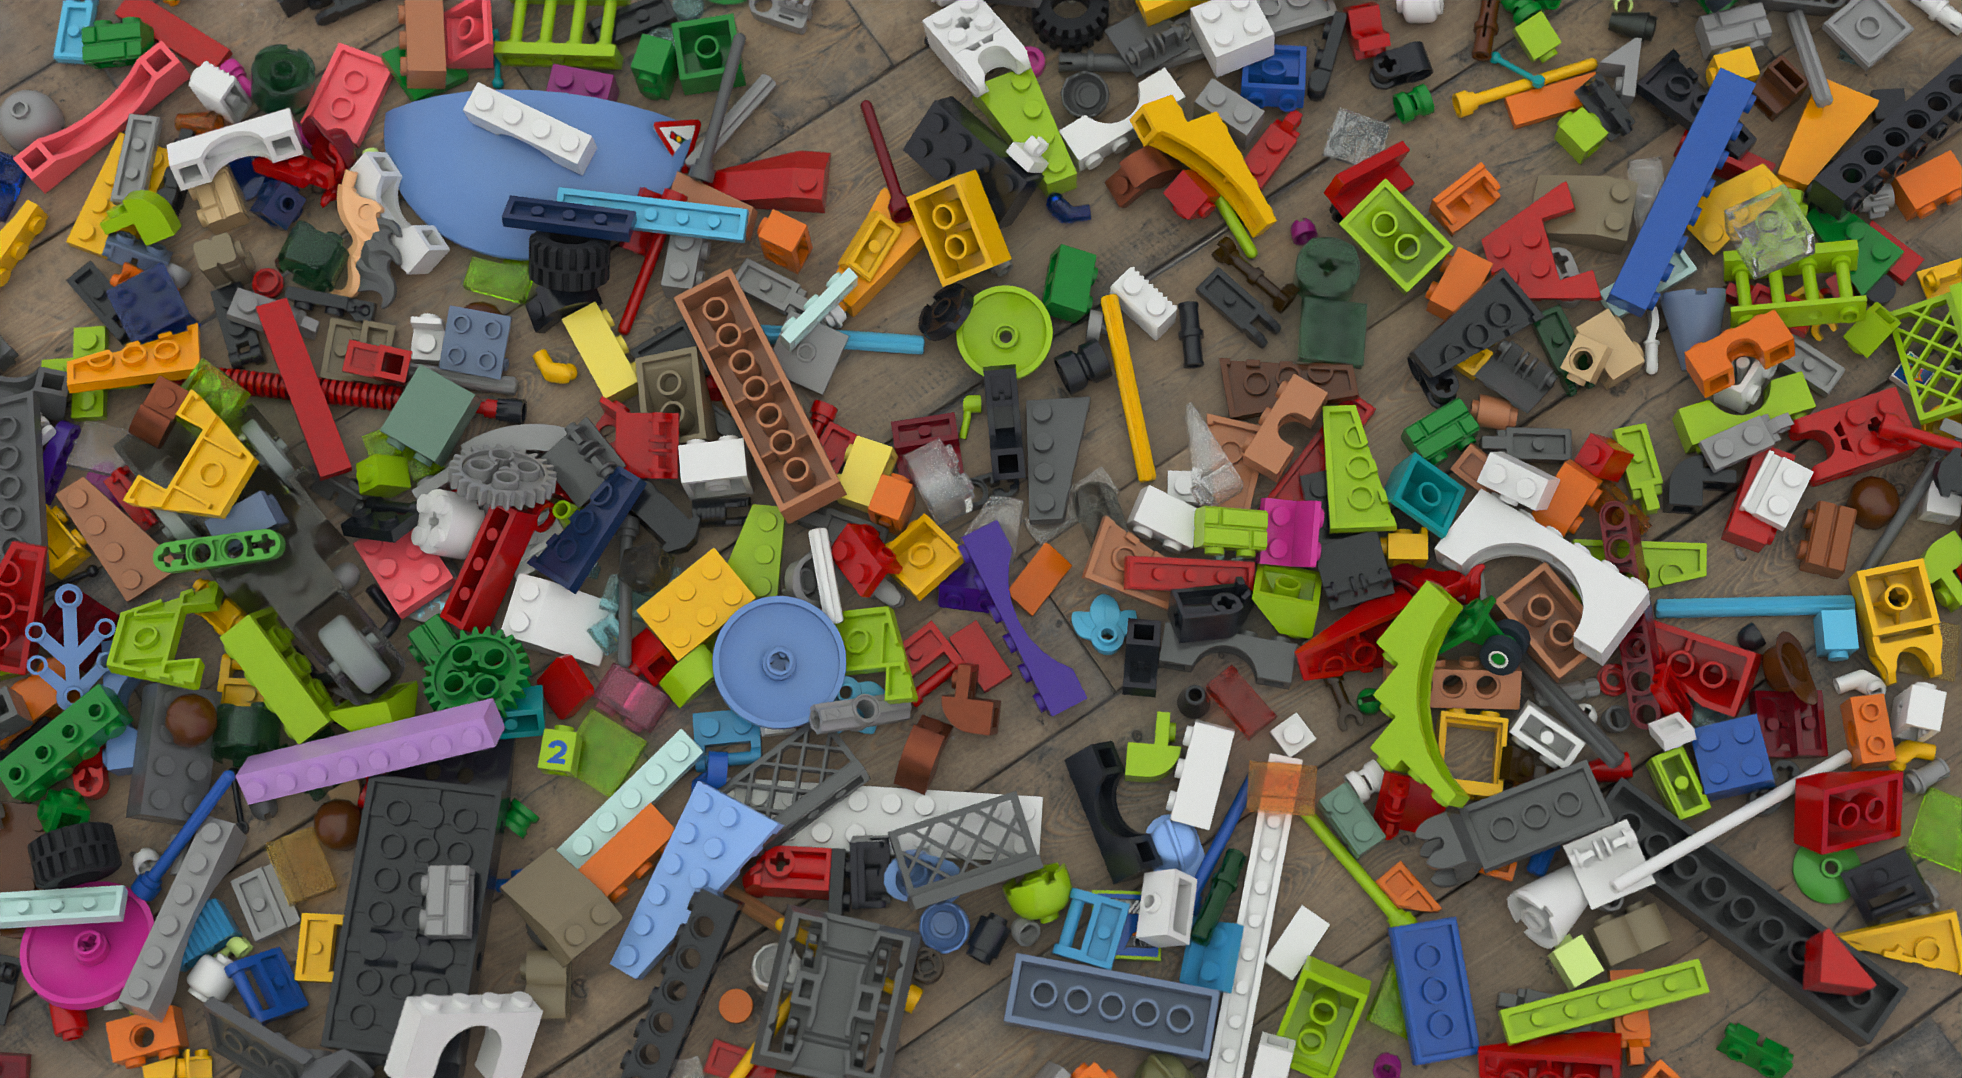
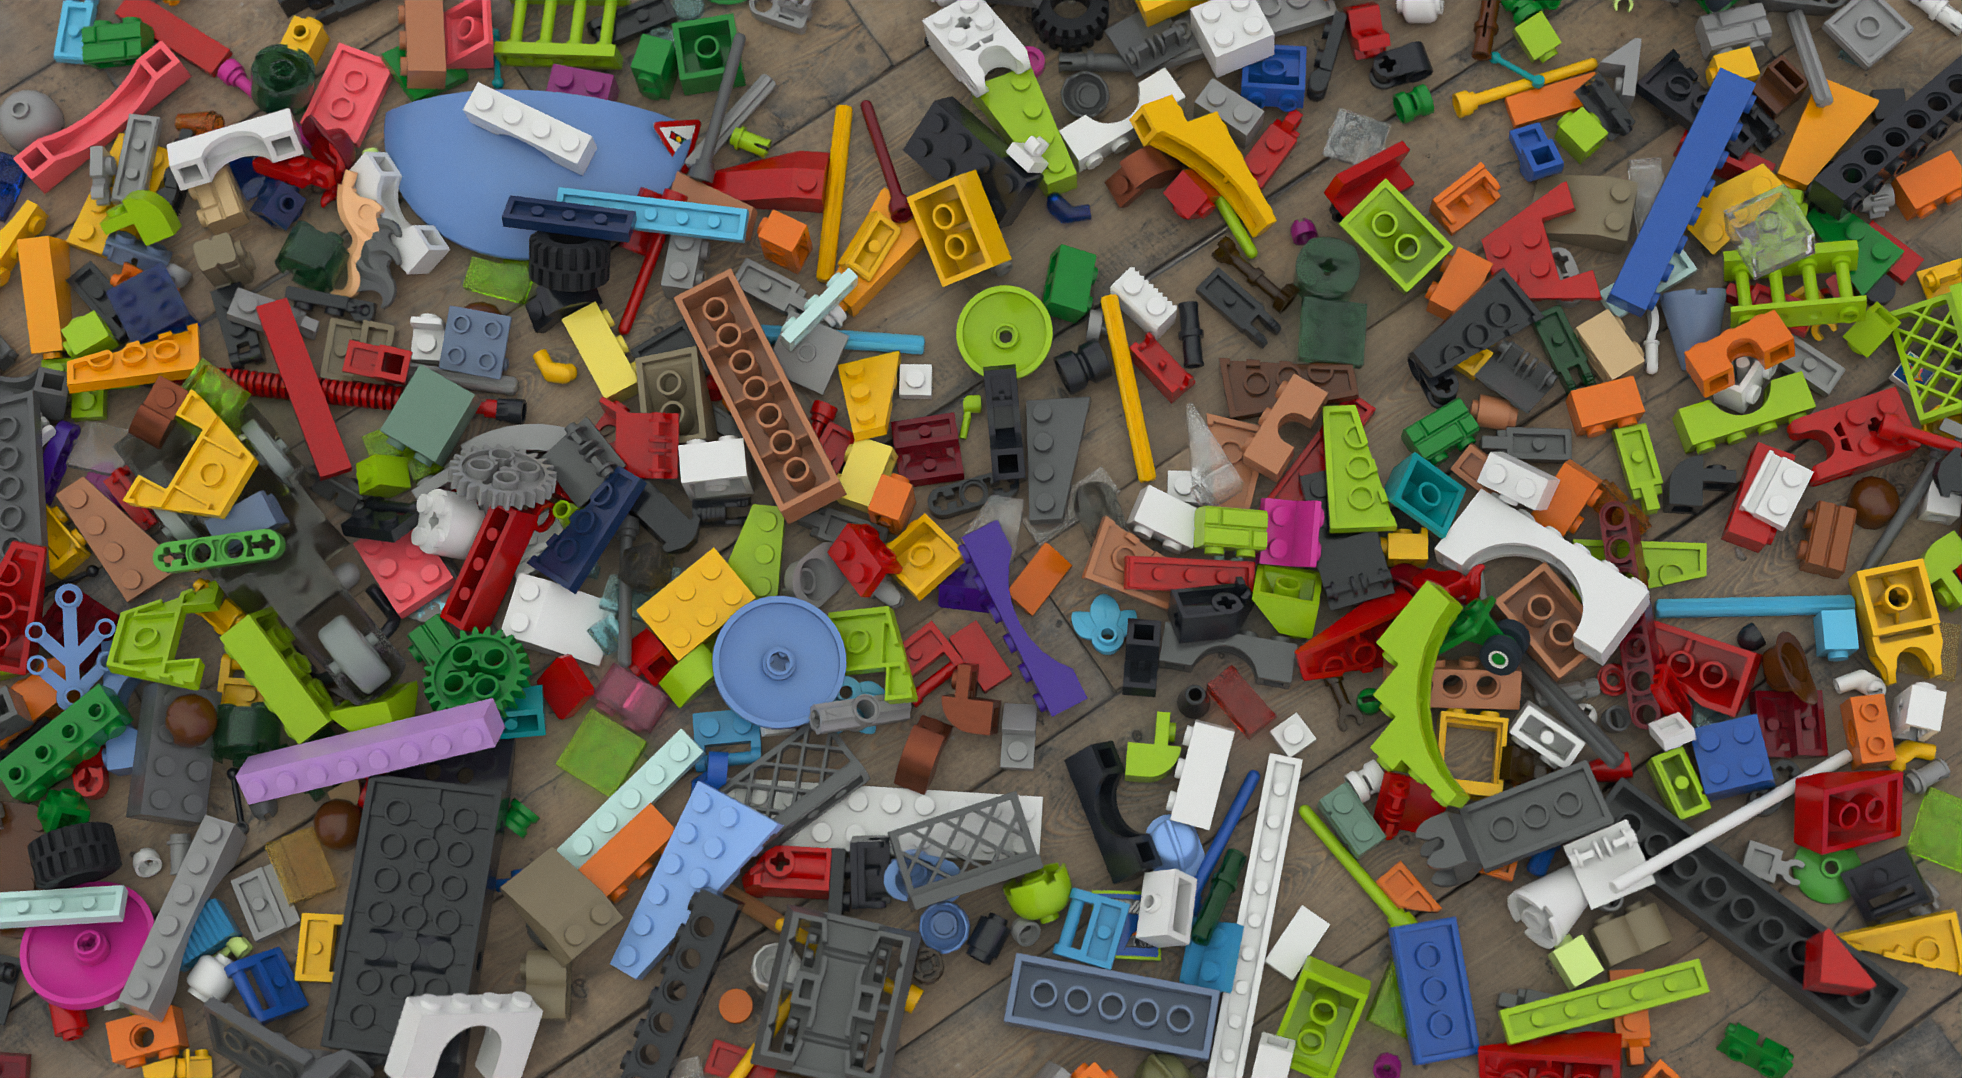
blue piece [131,770,235,902] -> none
white brick [189,61,252,124] -> none
red plate [252,268,285,299] -> none
light grey brick [419,865,475,939] -> none
lime brick [537,725,583,778] -> none
white axle [808,527,844,624] -> none
clear brick [905,437,975,527] -> none
black tile [918,283,974,341] -> none
clear orange plate [1246,761,1317,816] -> none
tan brick [1560,333,1613,387] -> none
red brick [1574,433,1634,483] -> none
pearl dark grey cone [1608,12,1657,43] -> none
light grey hinge [1698,412,1794,473] -> none
none -> light orange slope [17,236,72,360]
none -> lime brick [61,310,120,359]
none -> light grey plate [90,146,117,206]
none -> yellow brick [278,15,330,70]
none -> lime pin [729,126,772,159]
none -> yellow axle [816,105,853,283]
none -> yellow wing [838,351,902,442]
none -> white plate [899,364,933,399]
none -> light grey slope [1000,703,1037,771]
none -> red hinge [1129,332,1196,404]
none -> blue brick [1509,122,1564,182]
none -> orange brick [1565,376,1645,438]
none -> black hinge [1739,101,1786,153]
none -> light grey plate [1741,840,1805,887]

